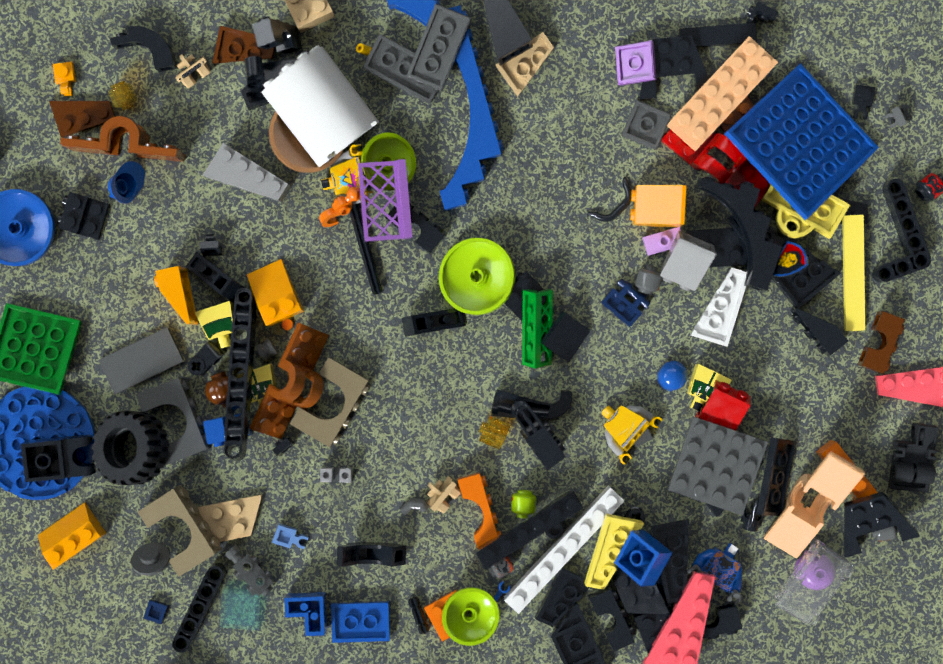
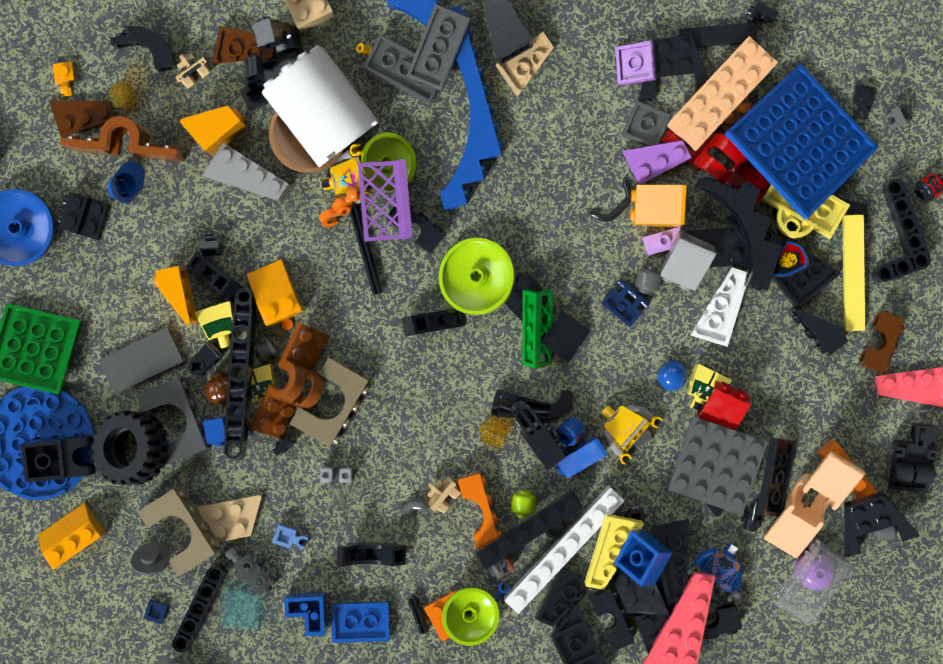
none -> light orange slope [180,106,247,156]
none -> slope [556,435,608,478]
none -> blue head [557,417,586,446]
none -> medium lavender wing [622,140,692,185]

